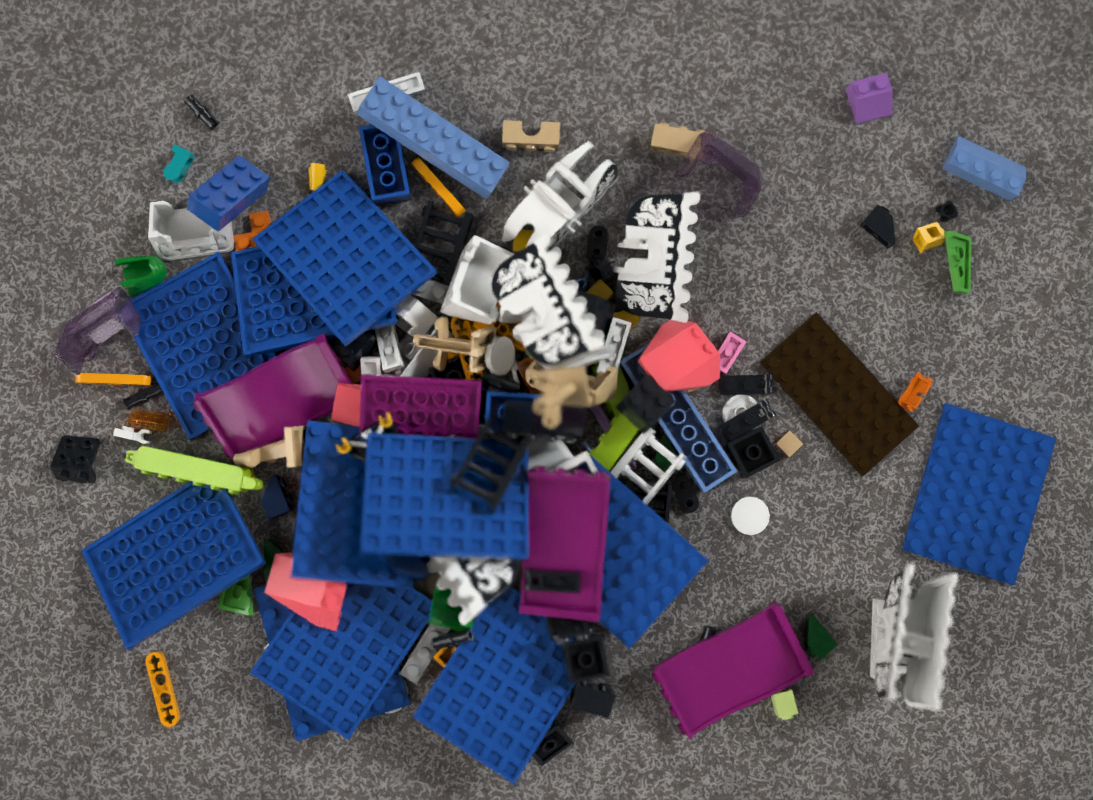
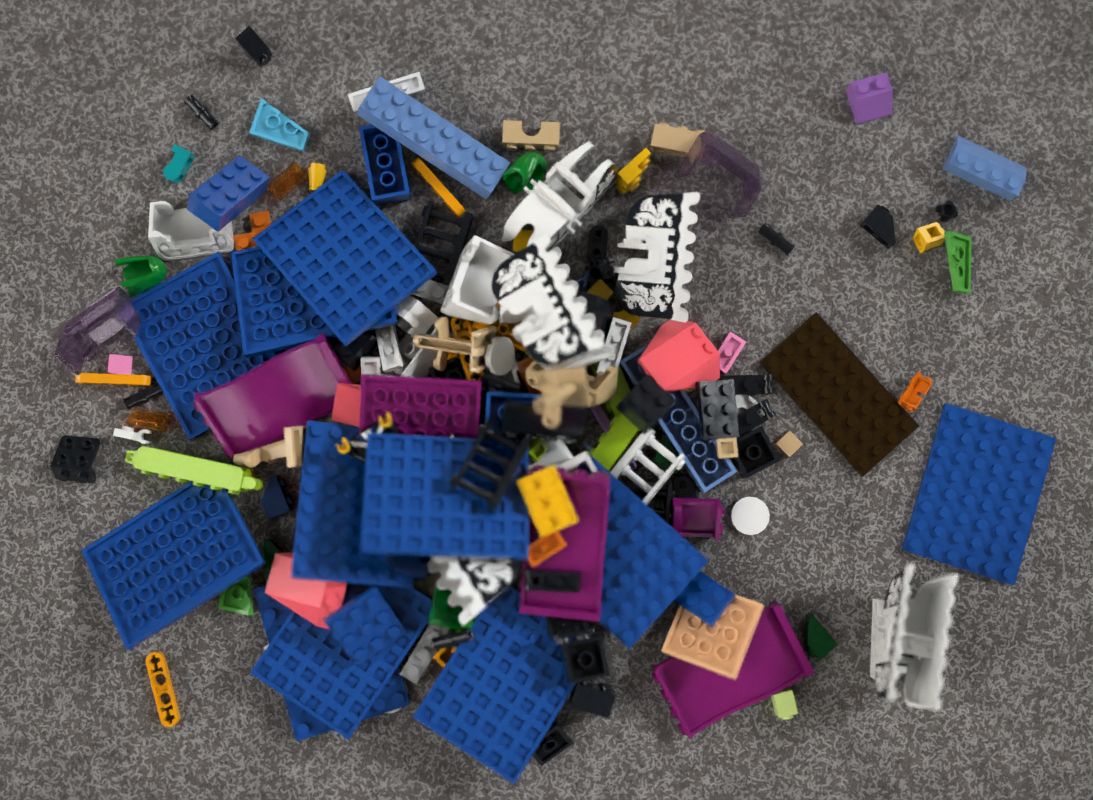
none -> bright pink slope [108,354,133,375]
none -> black slope [235,26,273,68]
none -> medium azure wing [249,98,310,152]
none -> clear orange plate [266,161,308,201]
none -> blue plate [323,585,407,666]
none -> green hair [502,152,548,194]
none -> yellow plate [517,464,579,537]
none -> lime tile [528,437,548,463]
none -> orange plate [528,530,567,567]
none -> yellow plate [616,148,651,194]
none -> light nougat plate [661,595,764,680]
none -> magenta panel [671,498,724,542]
none -> blue plate [673,571,735,627]
none -> black plate [696,379,739,440]
none -> tan plate [716,437,738,459]
none -> black pin [758,222,795,255]

